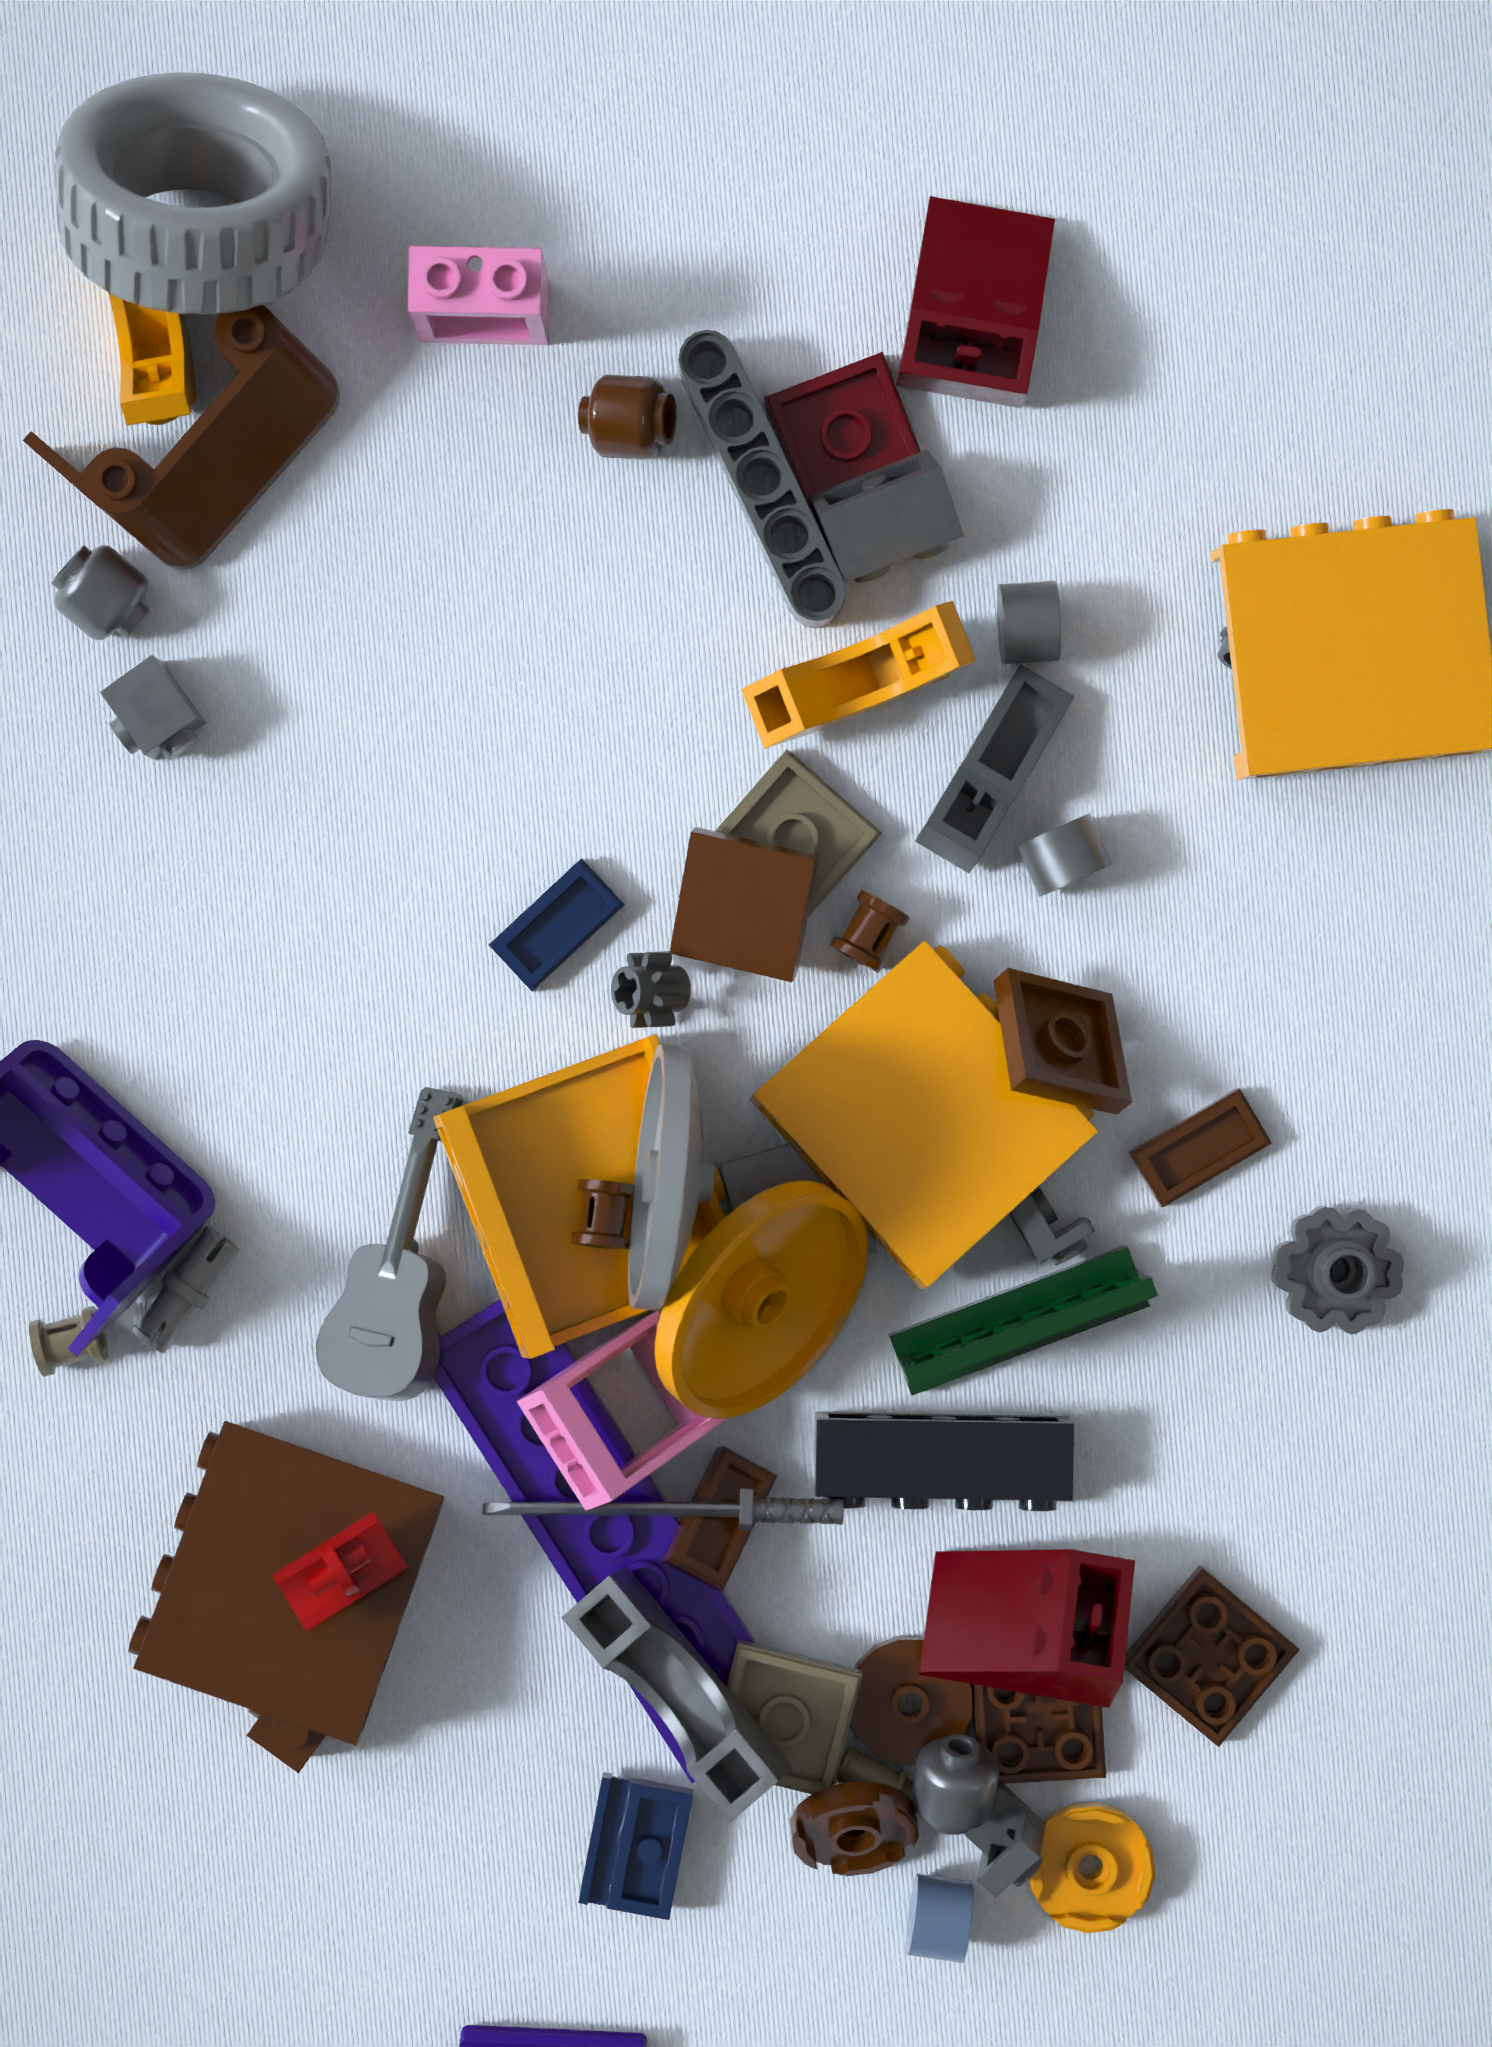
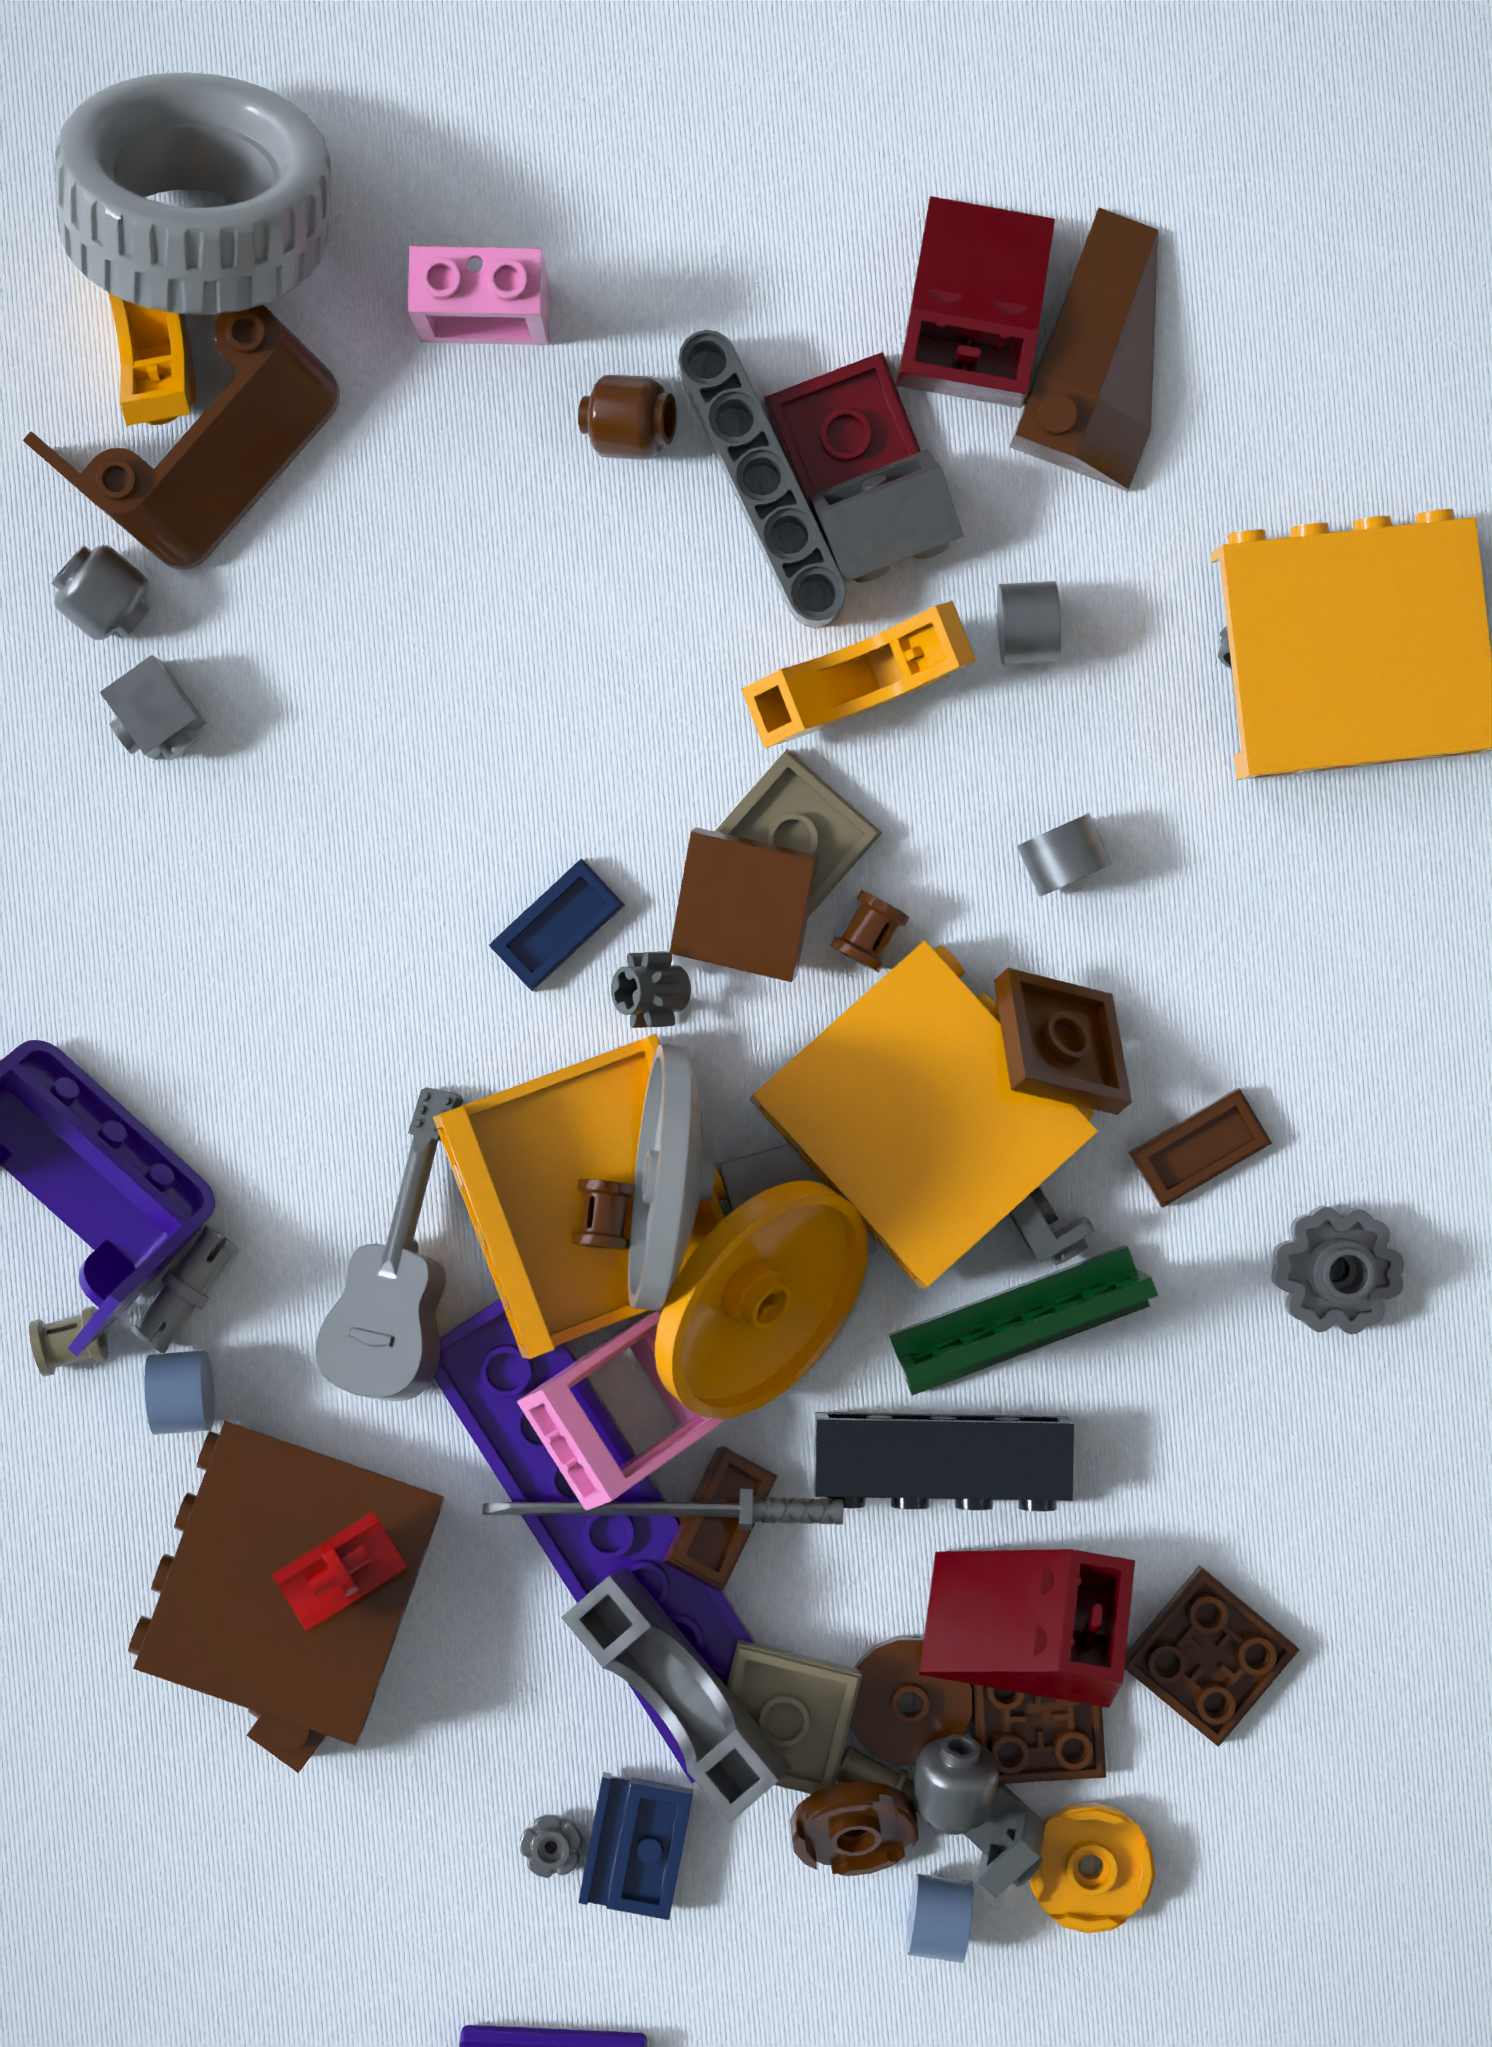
dark grey slope [915,664,1075,873] -> none
none -> sand blue piece [144,1350,214,1435]
none -> flat silver plate [519,1814,582,1878]
none -> reddish brown wedge [1009,207,1158,491]

